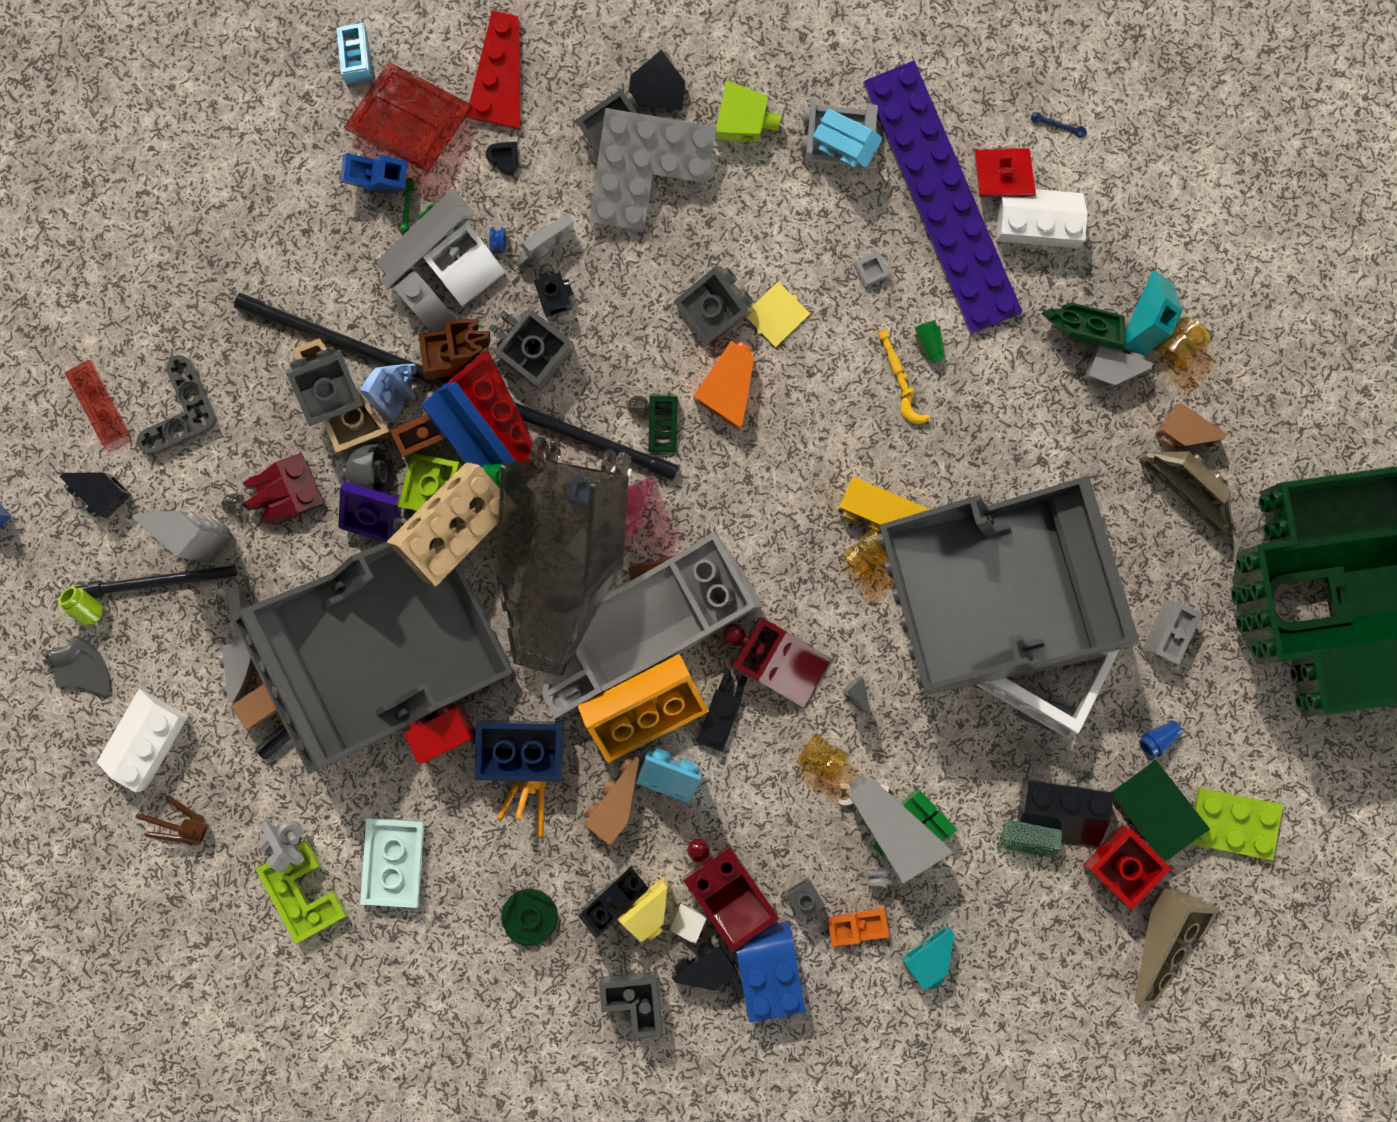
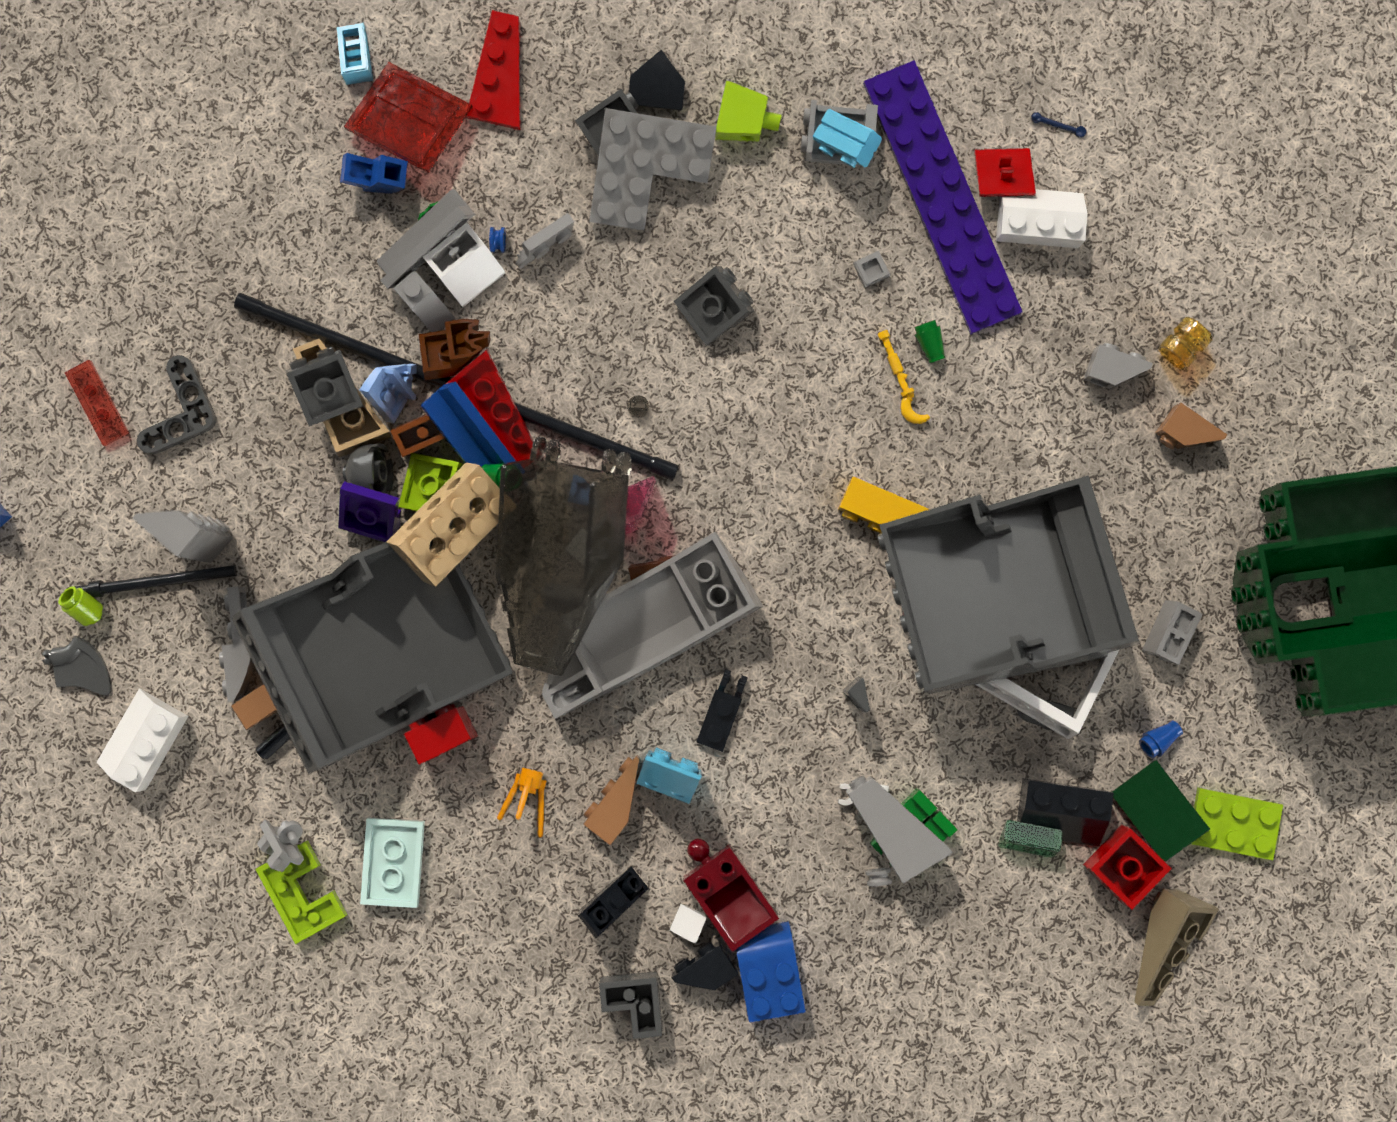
black slope [60,472,132,518] -> none
reddish brown plant [135,796,208,846] -> none
clear smoke hinge [221,493,245,517] -> none
dark red plate [242,453,324,525] -> none
green hinge [399,177,414,235] -> none
dark blue slope [475,720,565,782] -> none
black tile [486,141,519,176] -> none
dark grey hinge [488,309,575,391] -> none
dark green tile [501,888,558,946] -> none
black brick [534,271,573,317] -> none
light orange brick [578,654,709,763] -> none
light yellow slope [619,876,668,942] -> none
dark green slope [648,394,678,452] -> none
orange slope [693,341,755,431] -> none
dark red slope [723,617,831,708] -> none
light yellow piece [746,281,810,348] -> none
dark grey brick [784,877,825,921] -> none
clear yellow wheel [796,733,849,785] -> none
orange slope [827,907,891,947] -> none
clear yellow wheel [841,528,889,581] -> none
teal slope [902,925,954,991] -> none
dark green tile [1042,302,1125,352] -> none
teal slope [1124,271,1183,356] -> none
dark tan wedge [1139,451,1232,536] -> none

